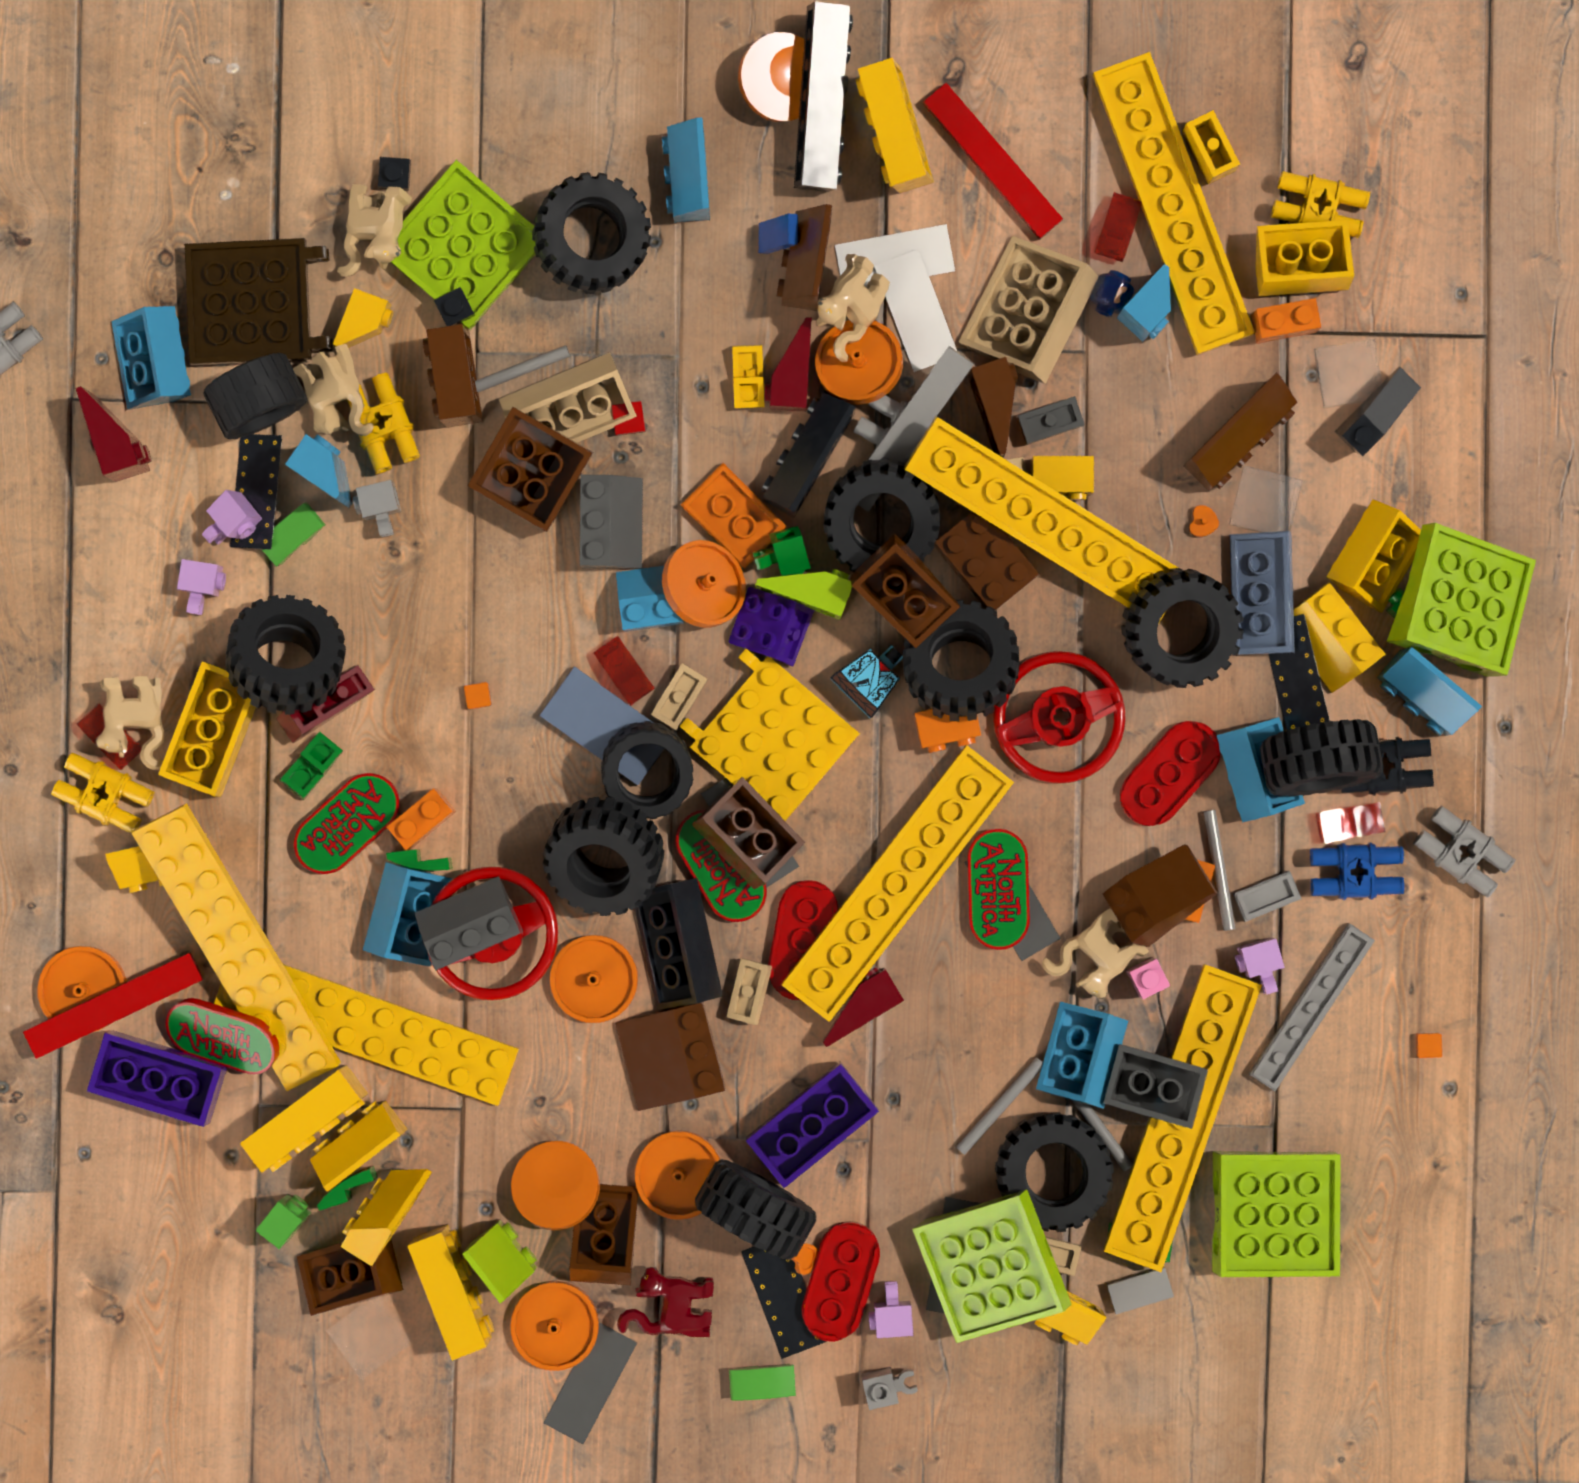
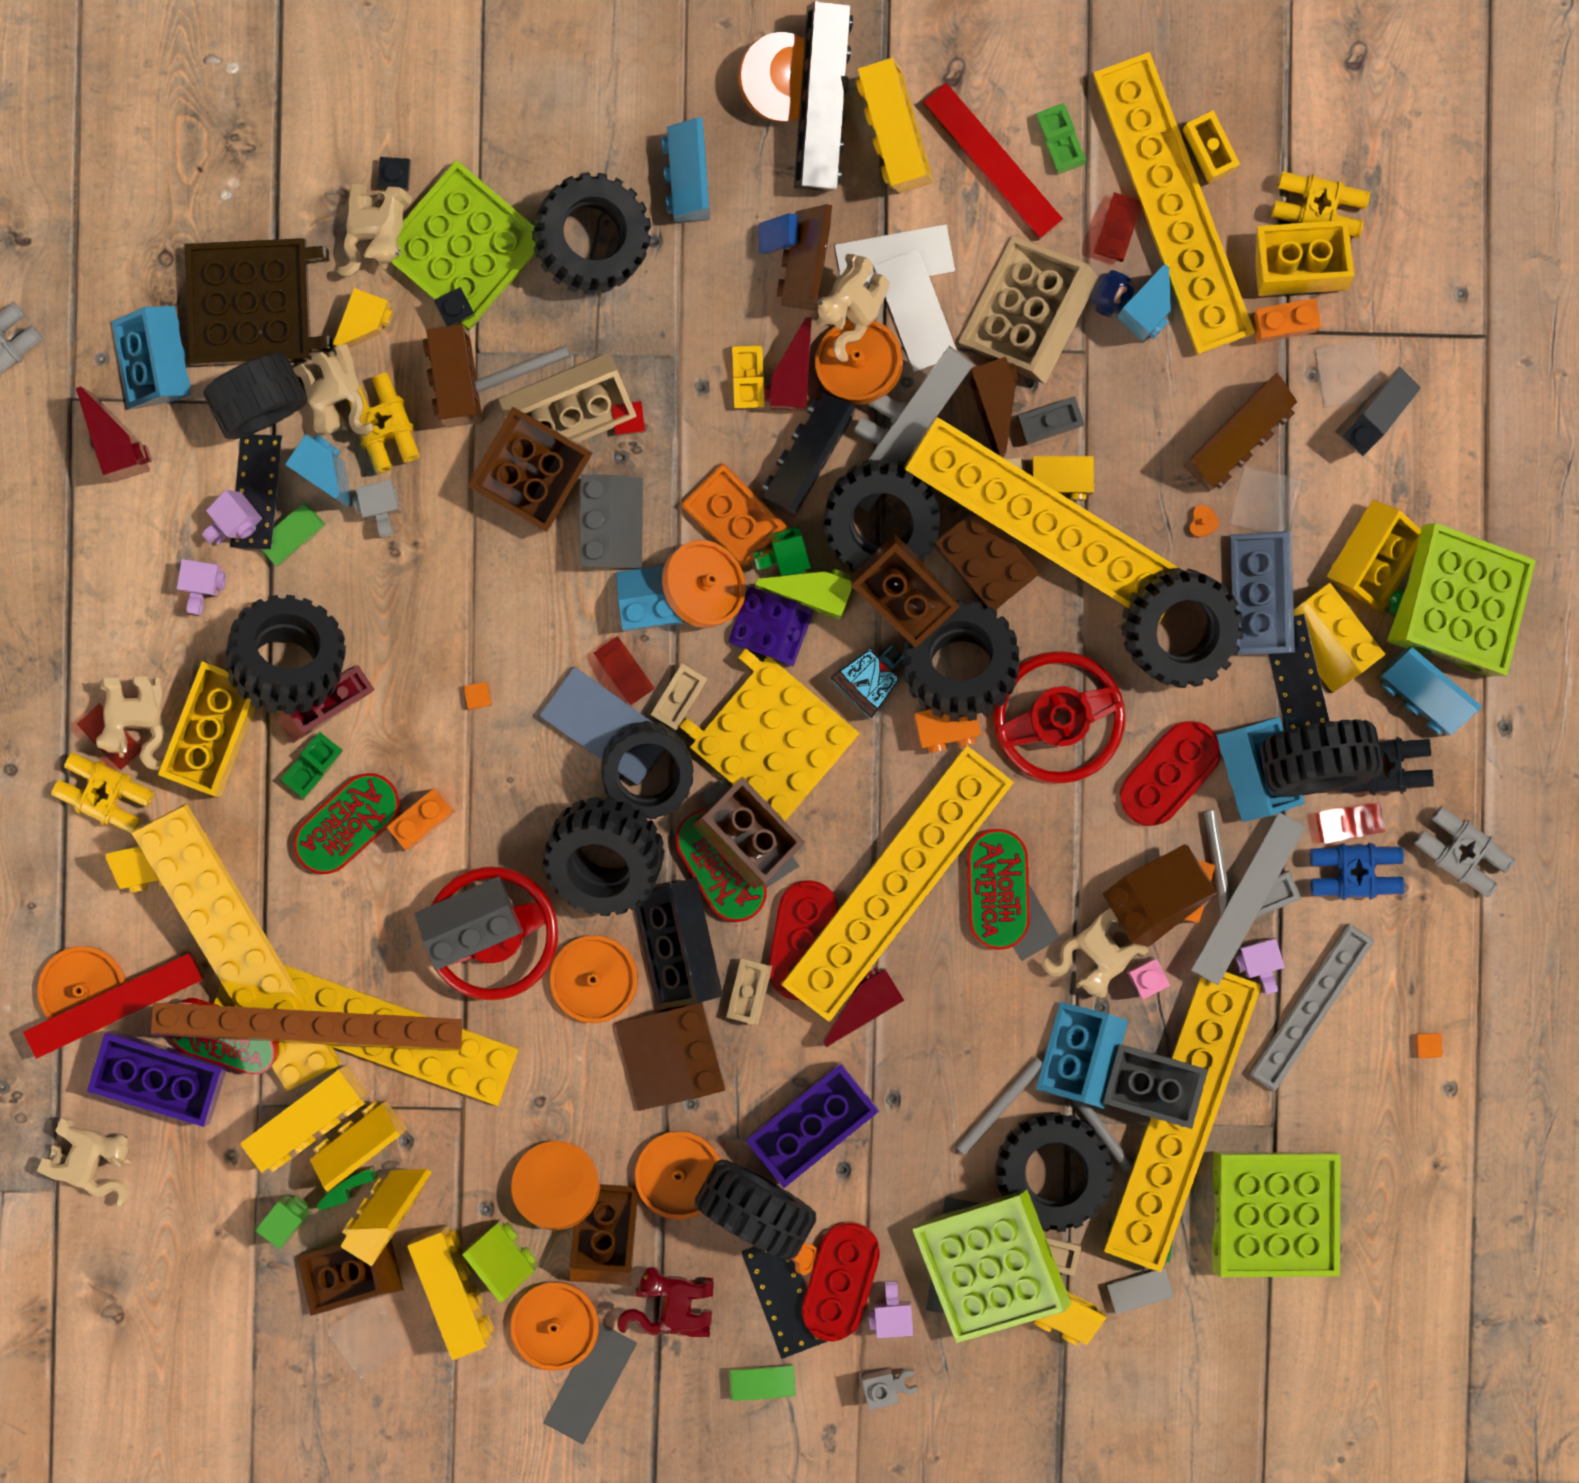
dark azure slope [363,862,452,967] -> none
green slope [386,849,453,871] -> none
none -> tan animal [37,1117,131,1207]
none -> dark orange plate [151,1002,462,1051]
none -> bright green slope [1036,103,1086,175]
none -> light grey tile [1191,813,1306,985]

